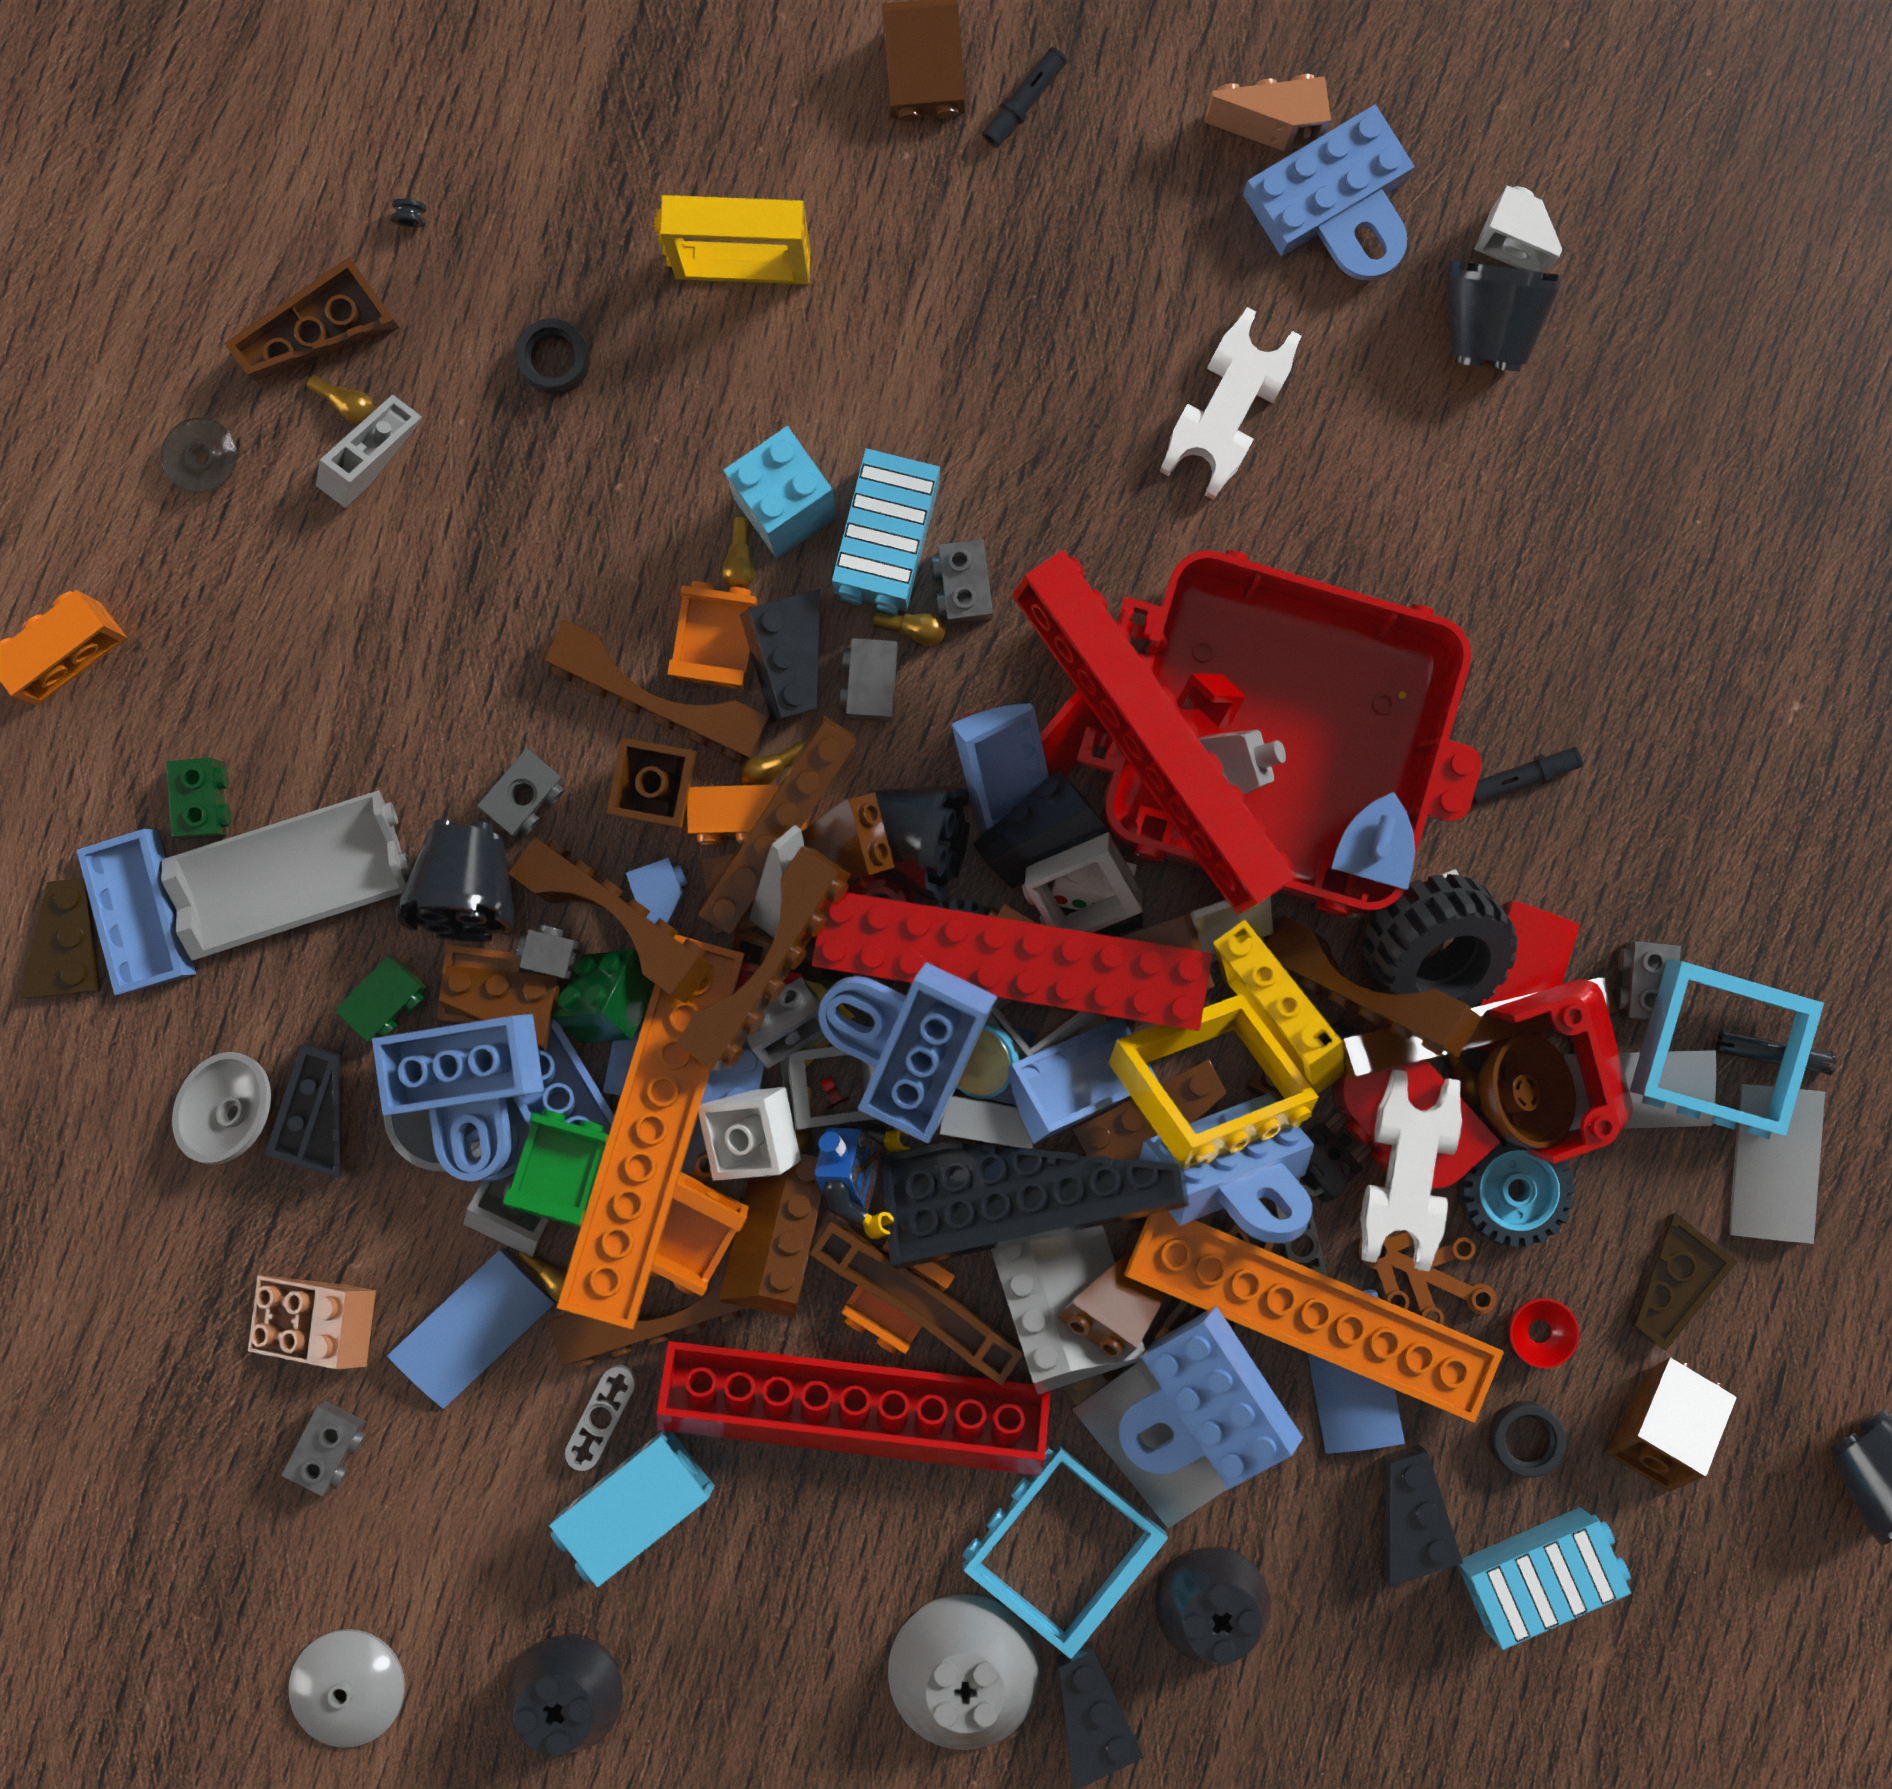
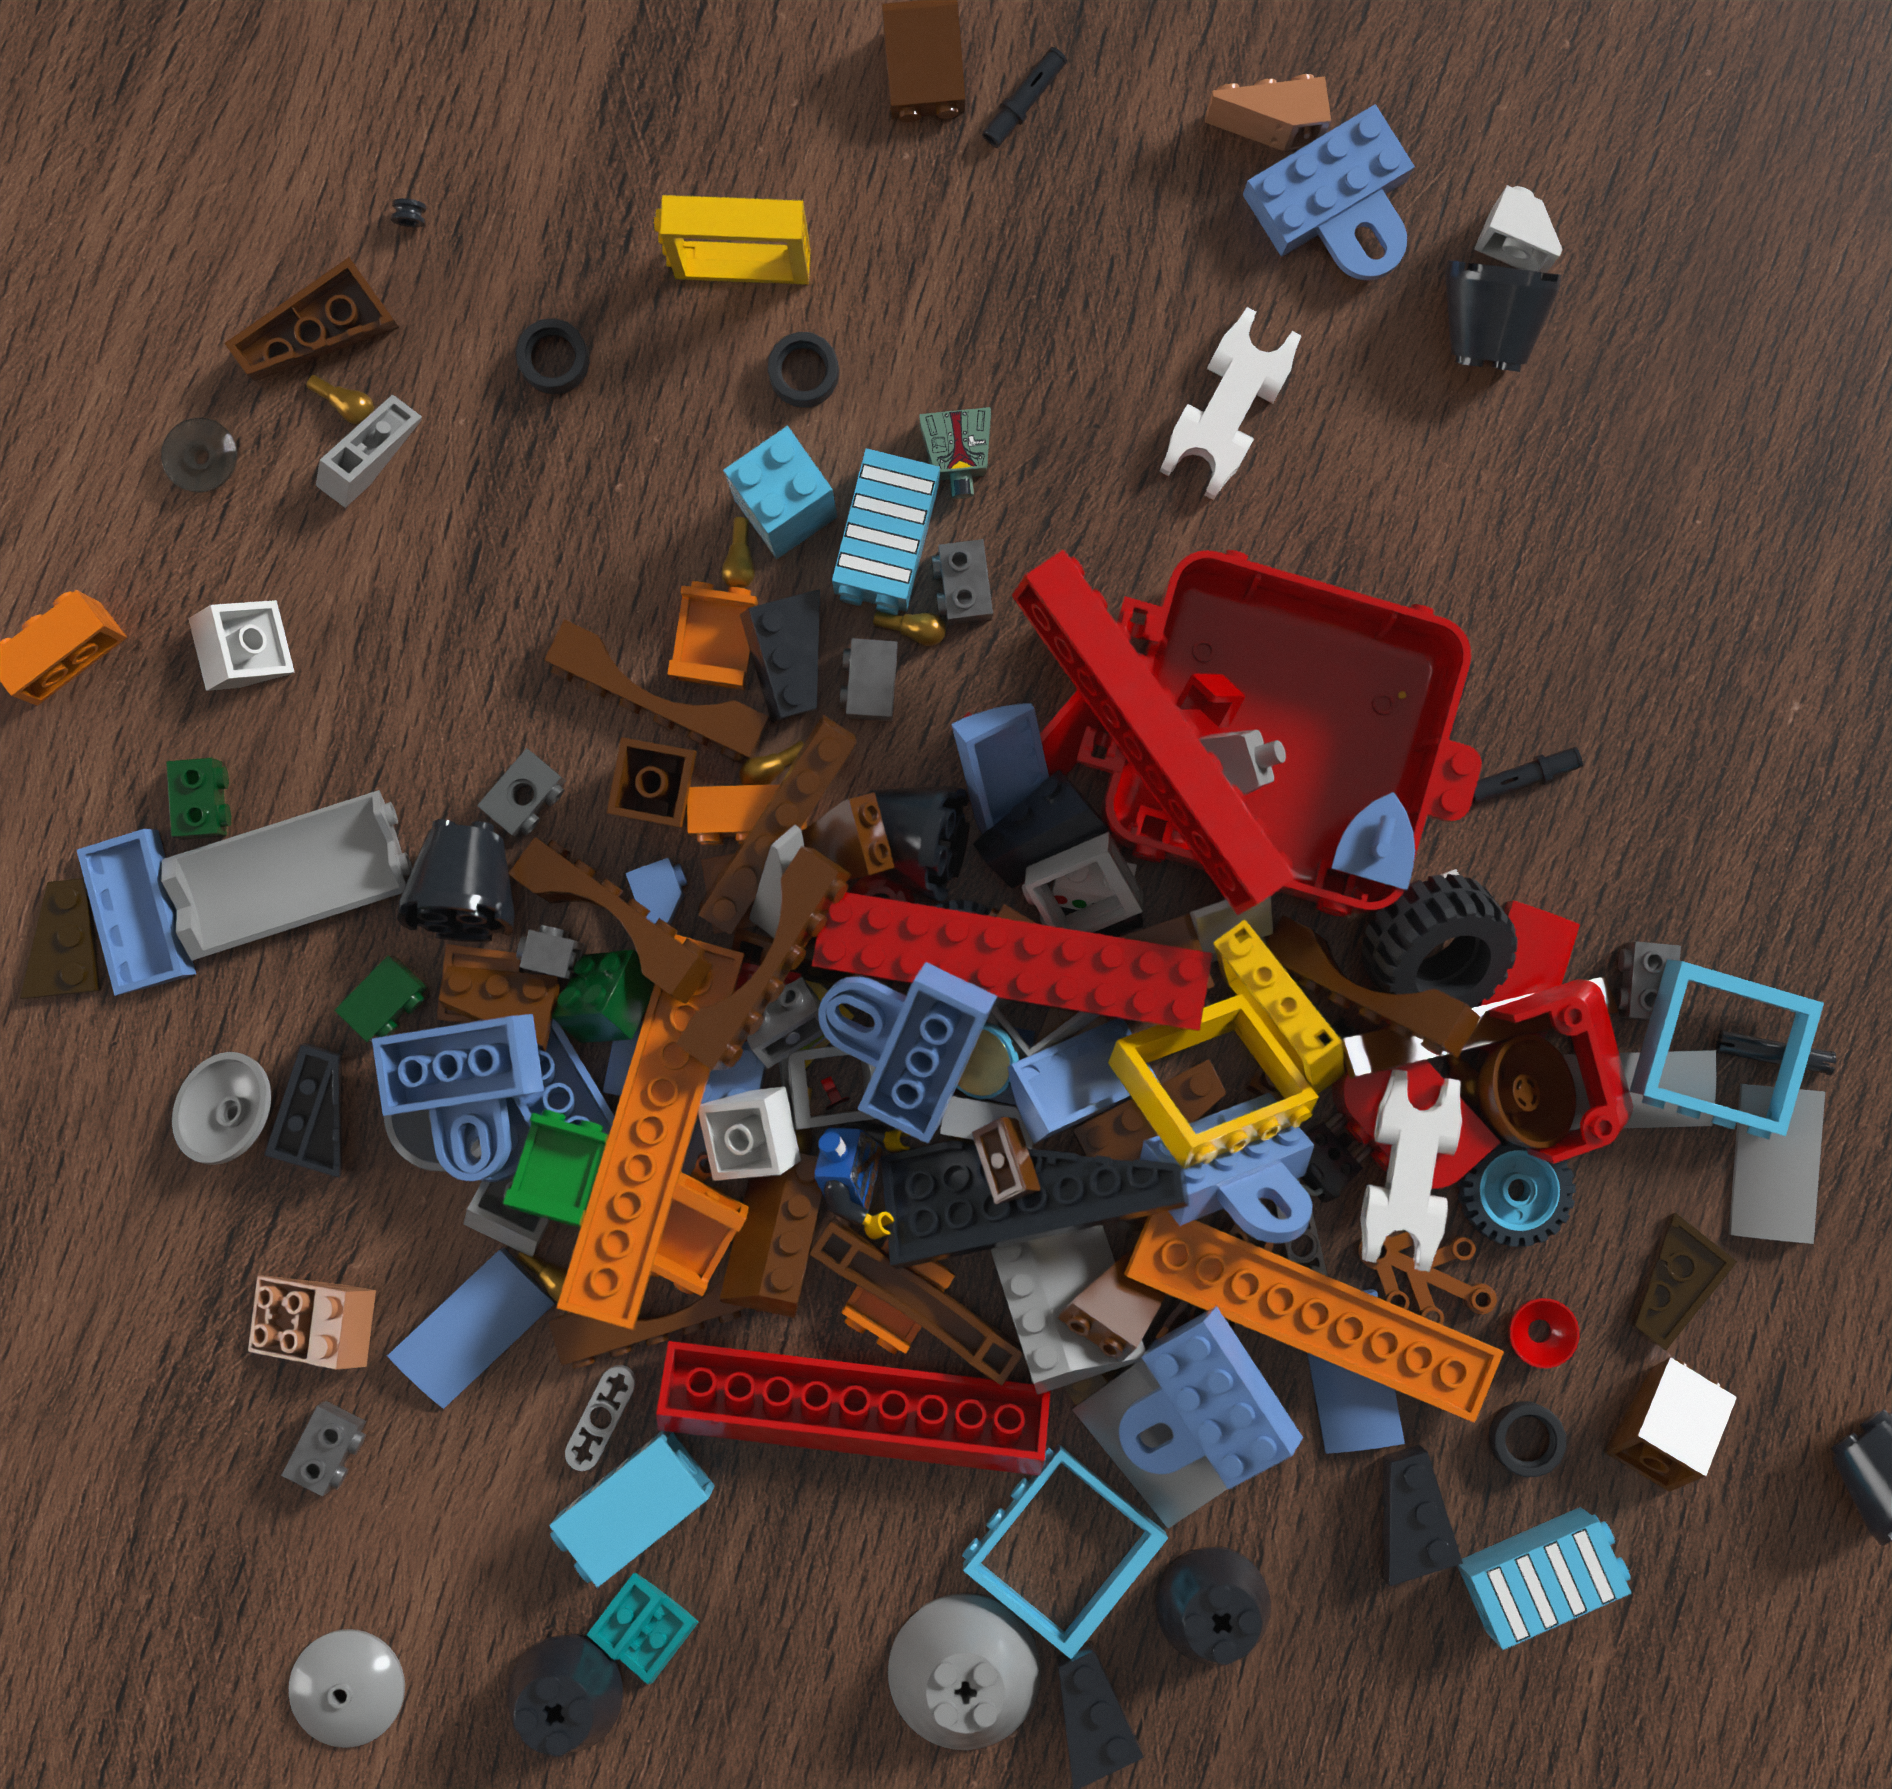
none -> white slope [188,600,294,691]
none -> teal slope [587,1573,699,1684]
none -> black tyre [767,332,839,408]
none -> sand green torso [919,407,991,499]
none -> reddish brown slope [972,1117,1040,1205]

